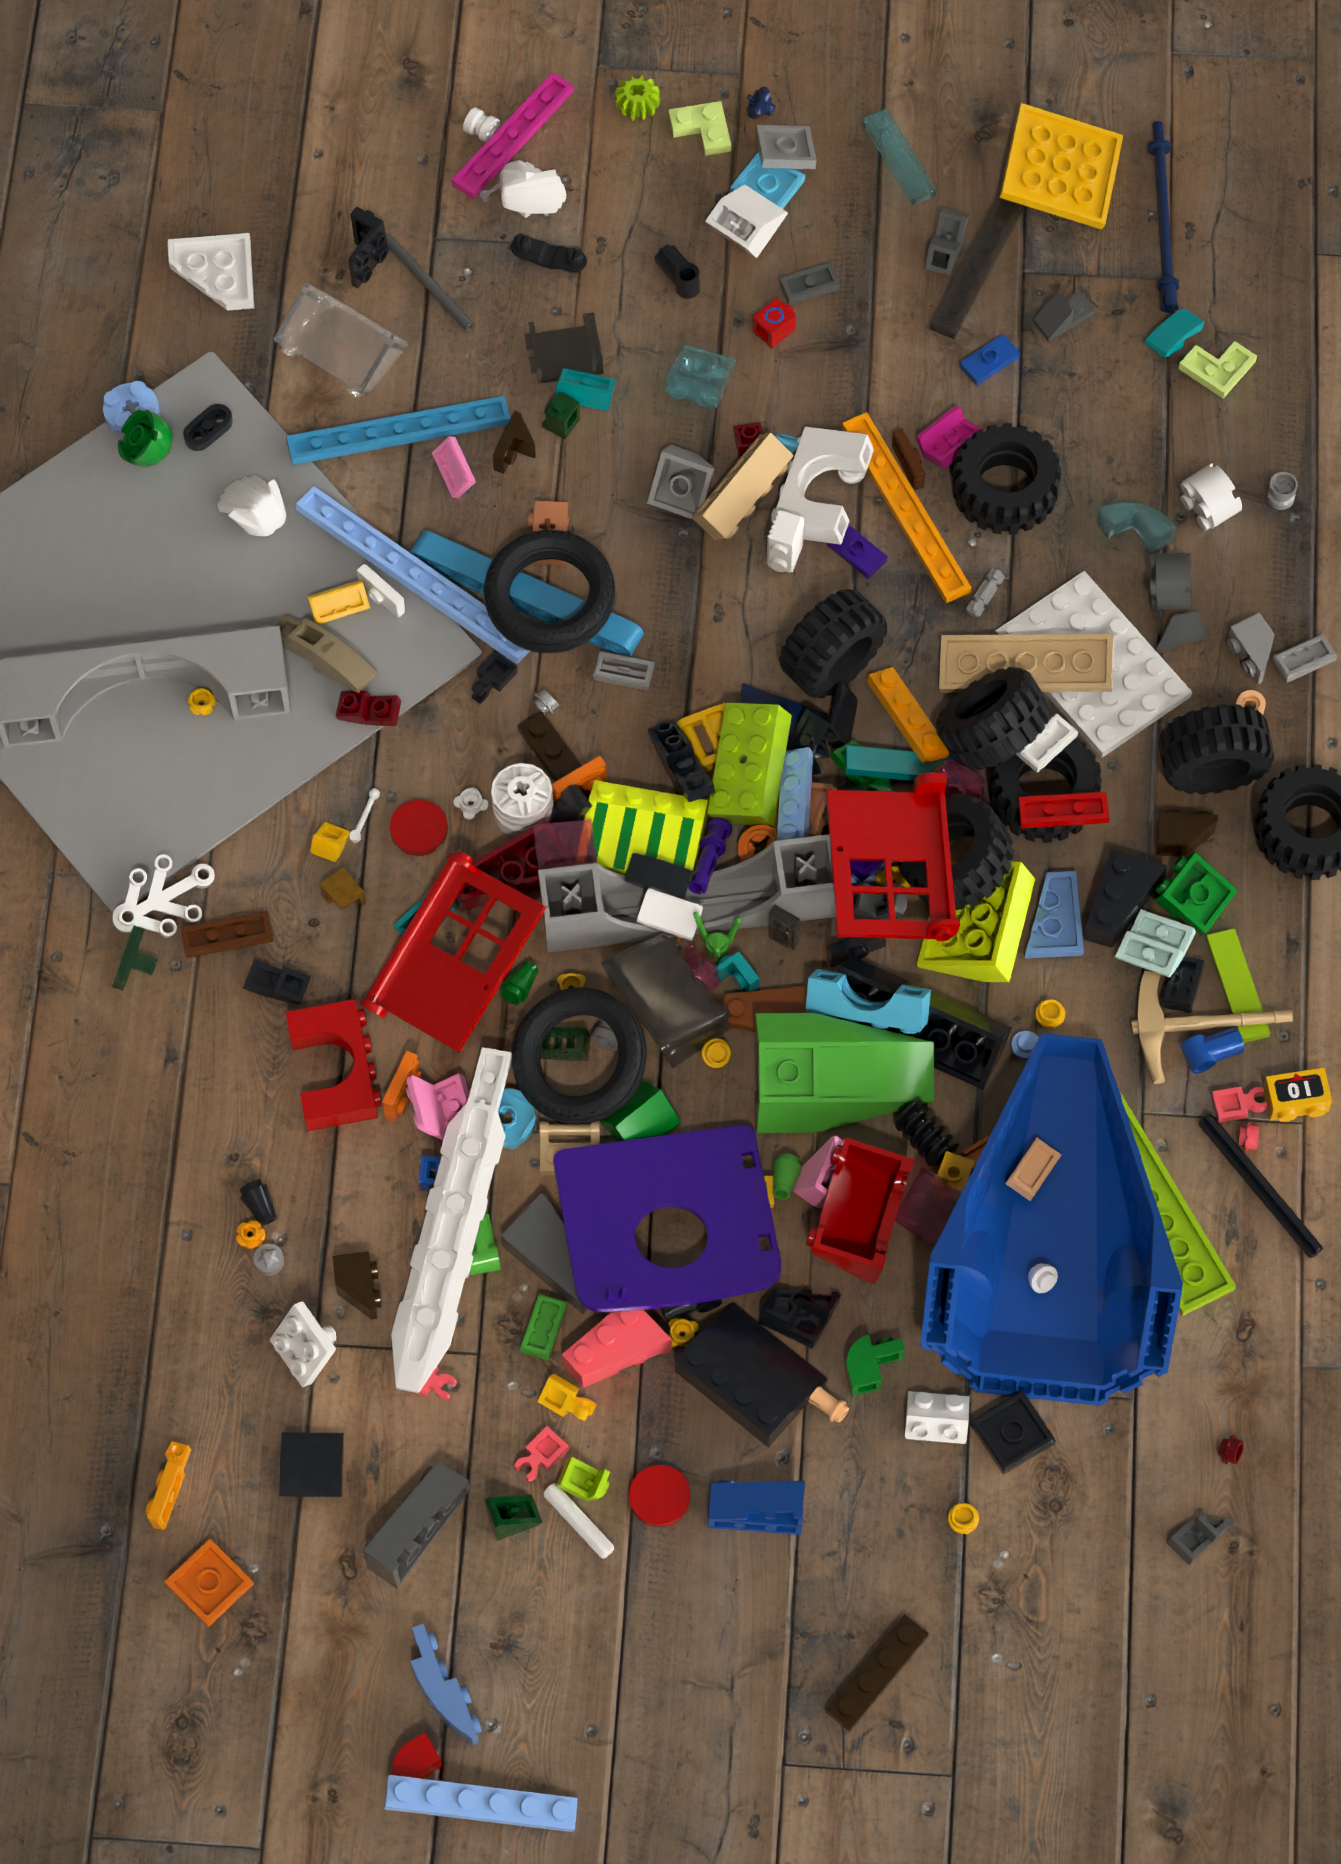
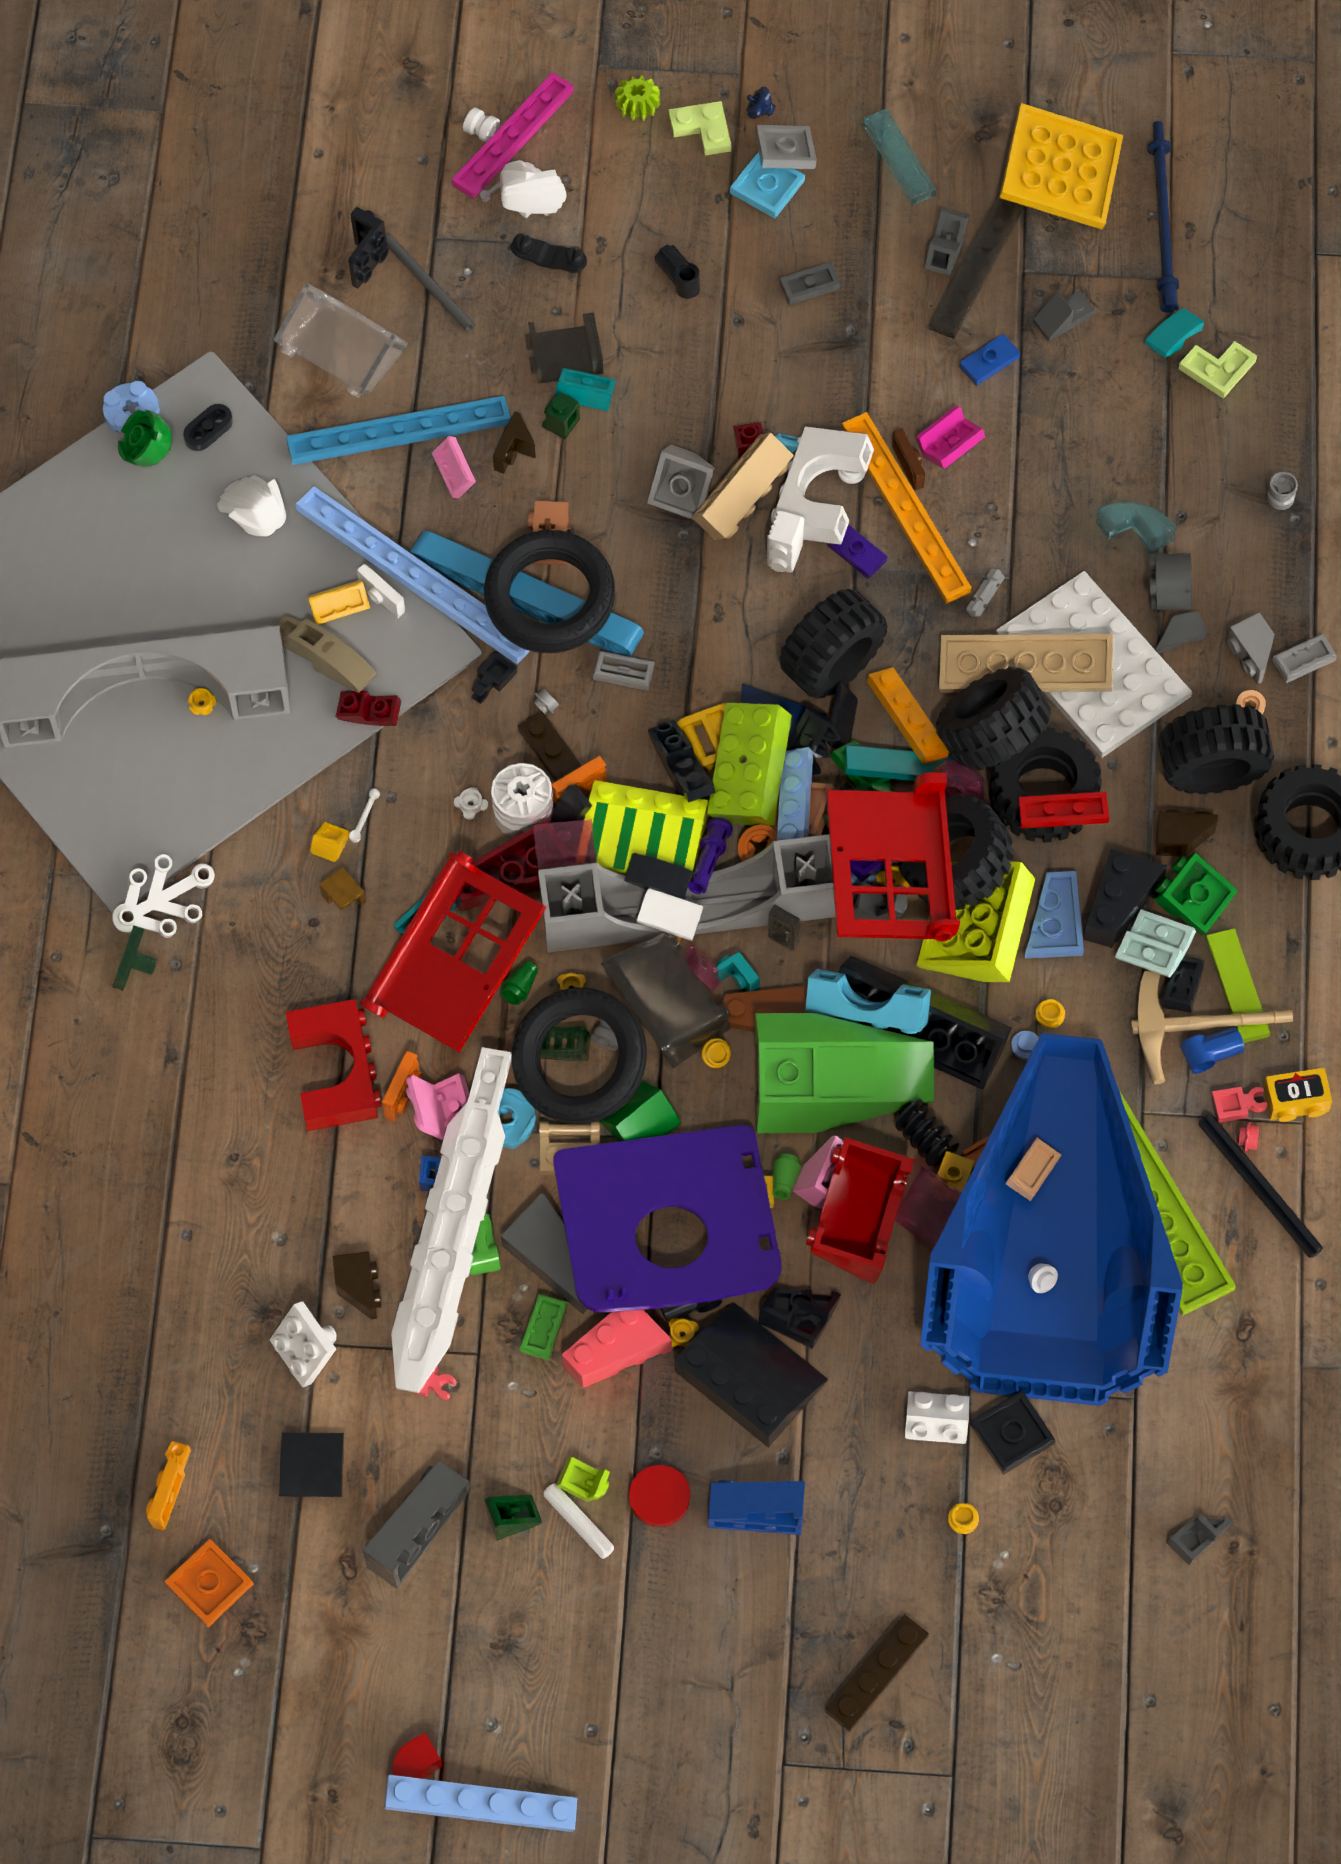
white plate [168,233,255,311] -> none
reddish brown plate [180,911,273,958] -> none
light orange plate [236,1220,266,1249] -> none
black cone [239,1179,277,1226] -> none
black slope [243,959,311,1004] -> none
light grey tile [253,1244,284,1276] -> none
red tile [390,800,448,856] -> none
medium blue slope [410,1624,482,1746] -> none
coral plate [514,1426,569,1483] -> none
yellow plate [537,1373,597,1421] -> none
clear light blue plate [665,344,737,408] -> none
bright green plant [693,912,741,964] -> none
white slope [705,184,788,258] -> none
red brick [753,298,796,349] -> none
light nougat pin [808,1386,849,1423] -> none
black plate [827,937,886,967] -> none
green brick [846,1335,905,1397] -> none
black tyre [952,423,1061,535] -> none
white plate [1016,714,1078,773] -> none
white brick [1180,463,1242,531] -> none
dark red plate [1218,1435,1244,1465] -> none

